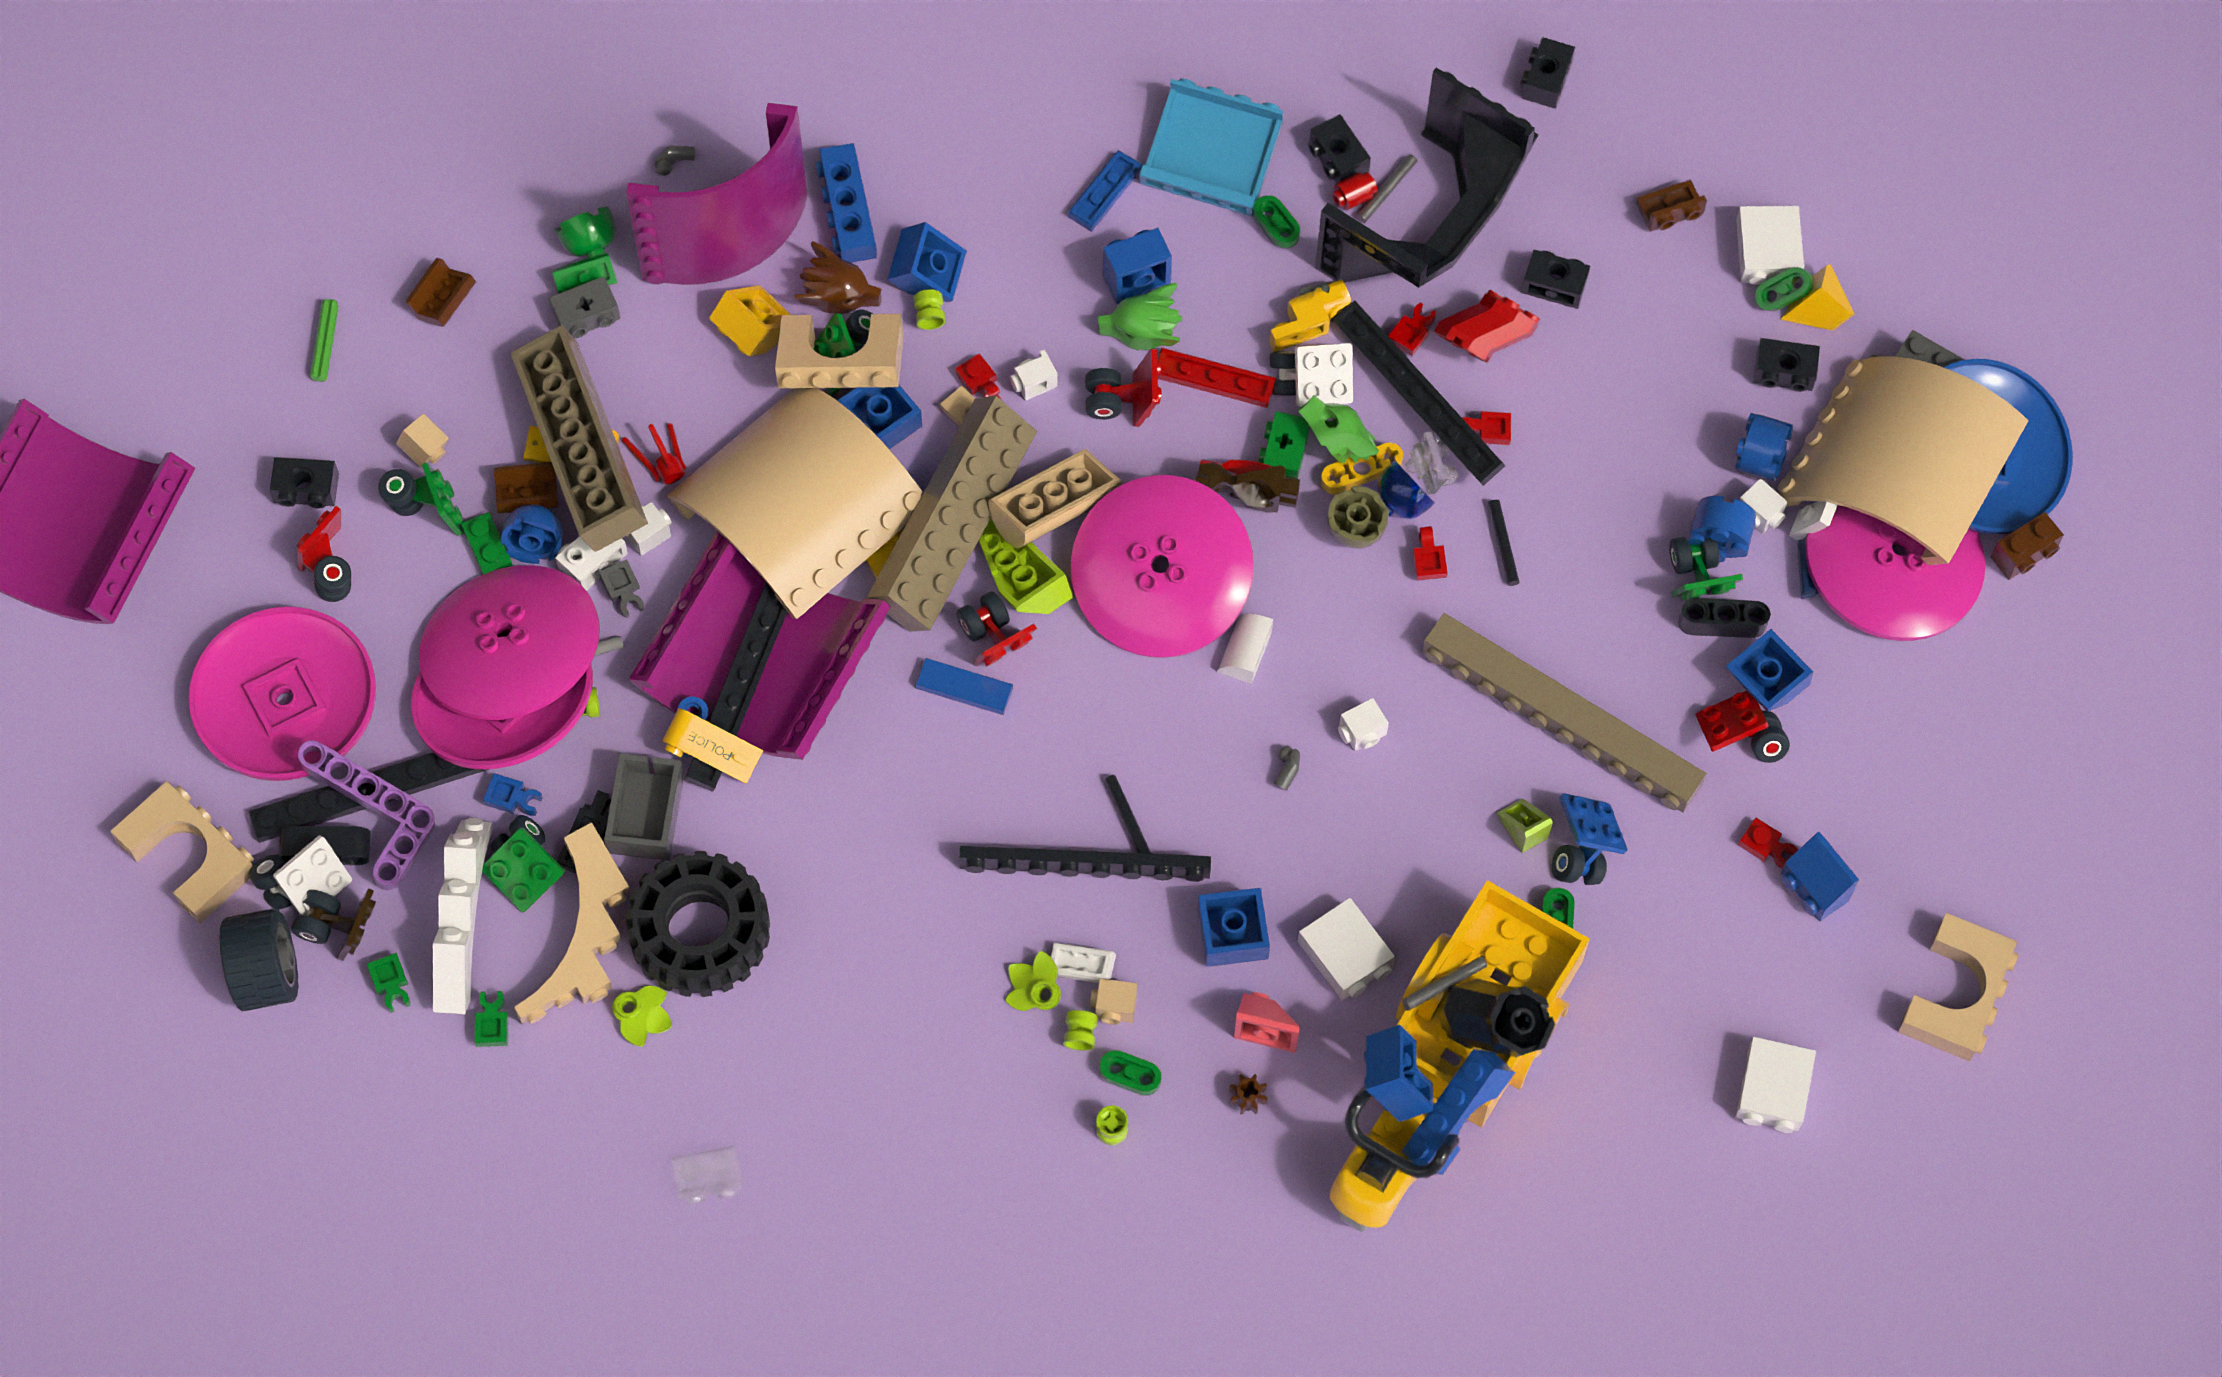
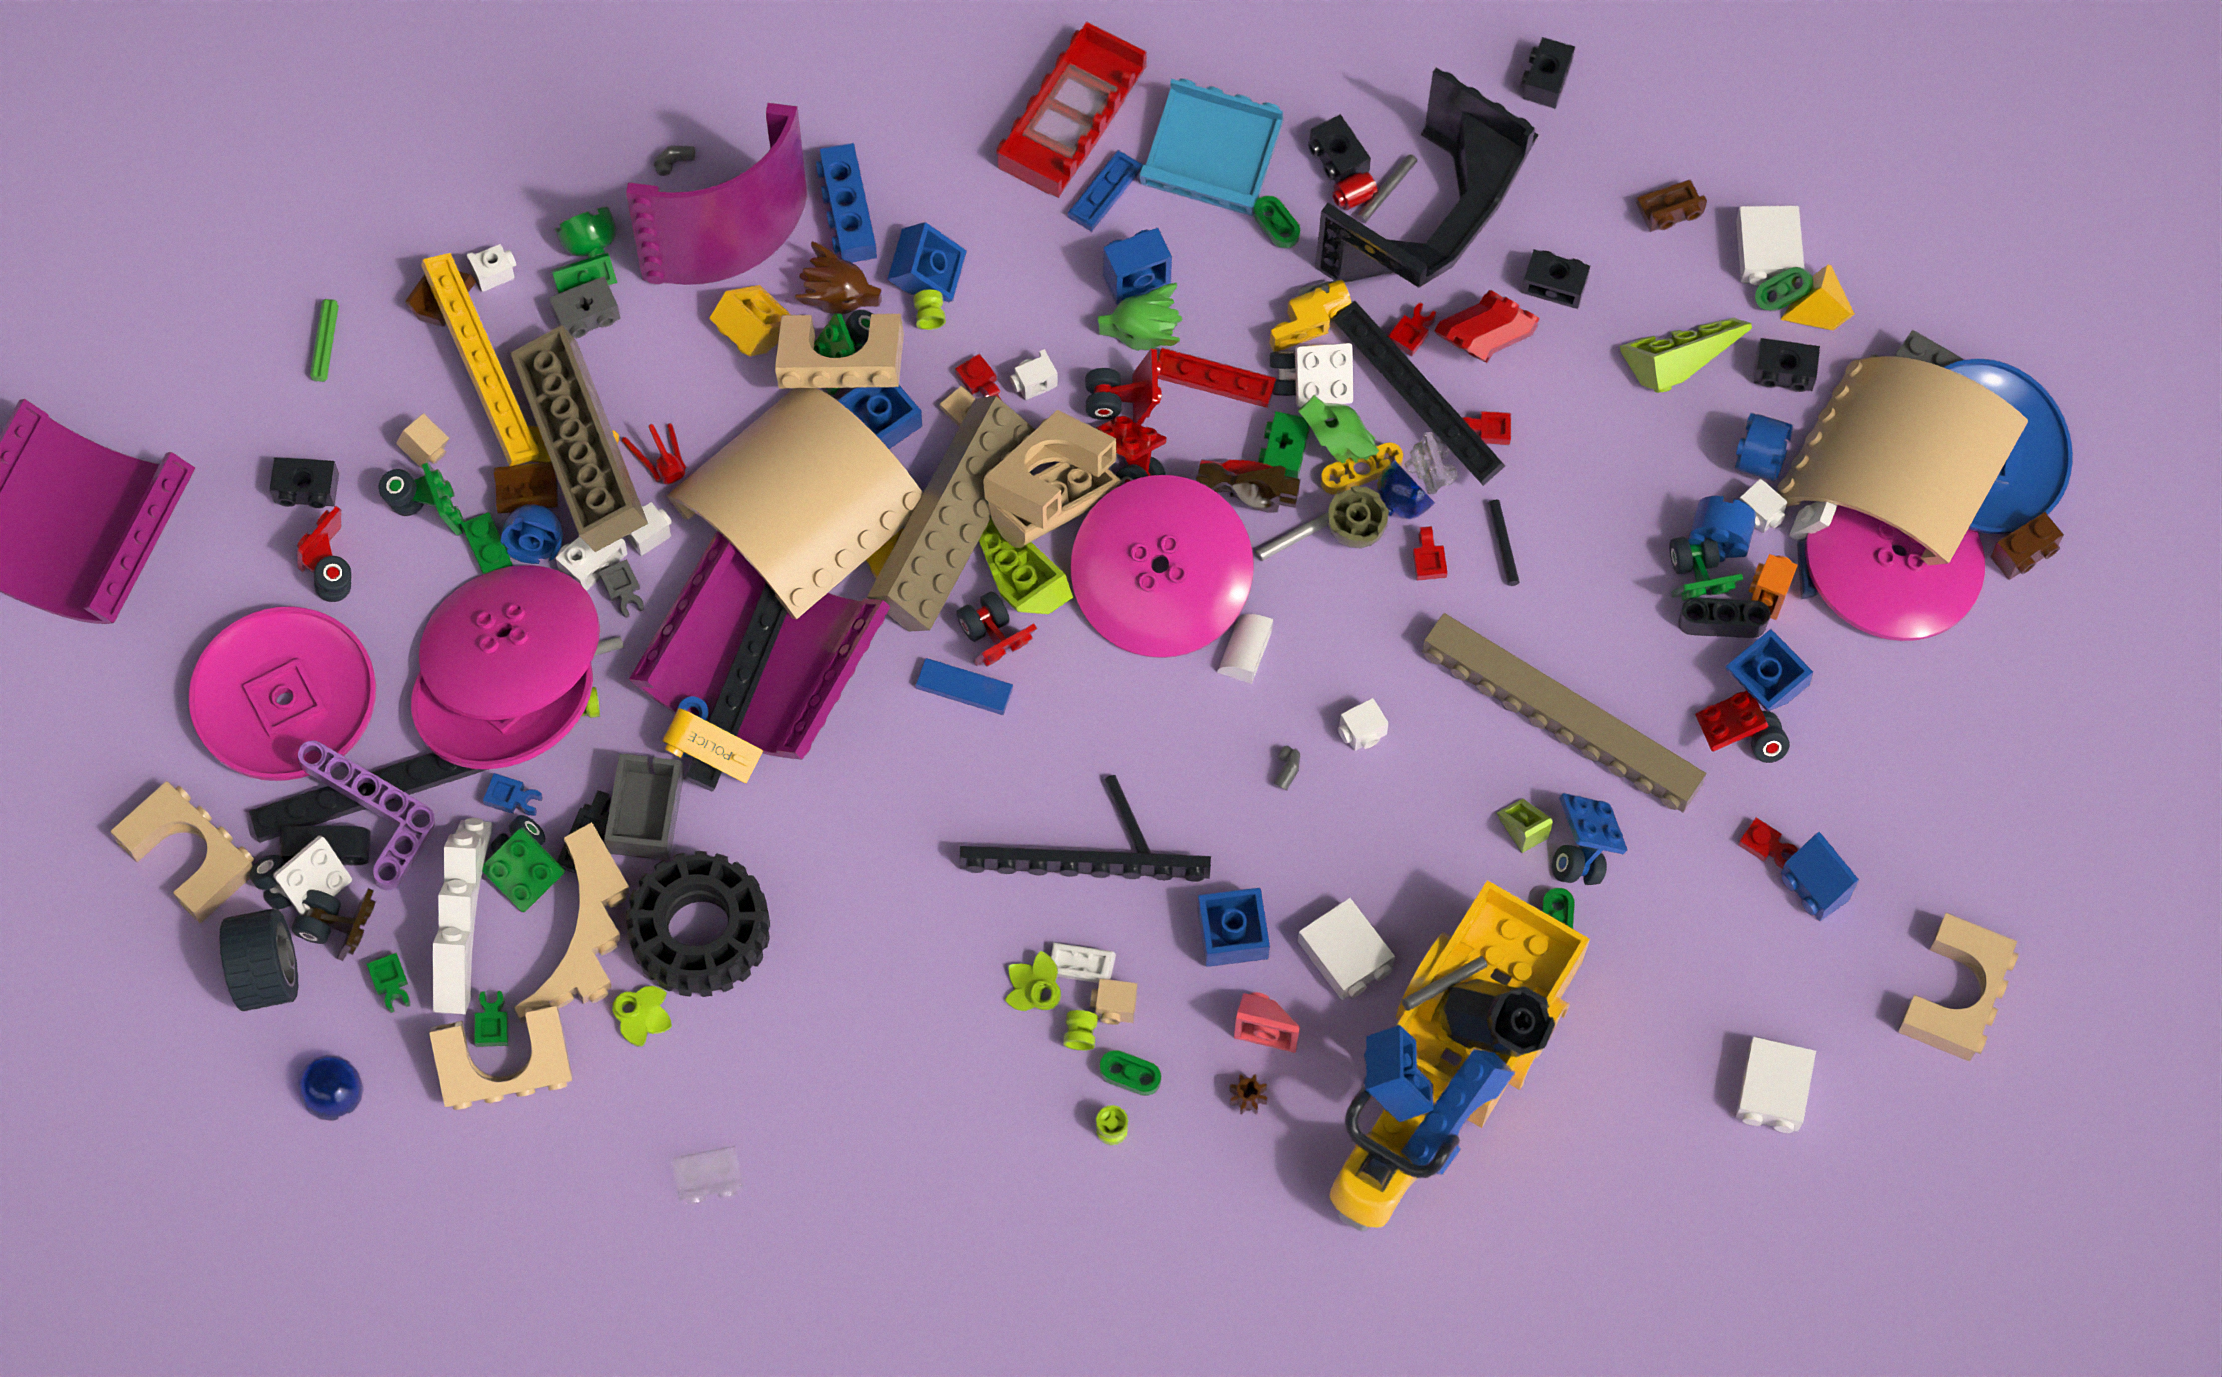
none -> clear blue cylinder [297,1054,364,1121]
none -> yellow plate [421,253,540,466]
none -> tan arch [429,1001,572,1110]
none -> white brick [467,244,516,292]
none -> tan arch [983,410,1116,529]
none -> red window [996,21,1147,198]
none -> red plate [1096,416,1167,485]
none -> light grey bar [1256,512,1328,561]
none -> lime wedge [1620,318,1752,392]
none -> orange brick [1748,554,1798,620]

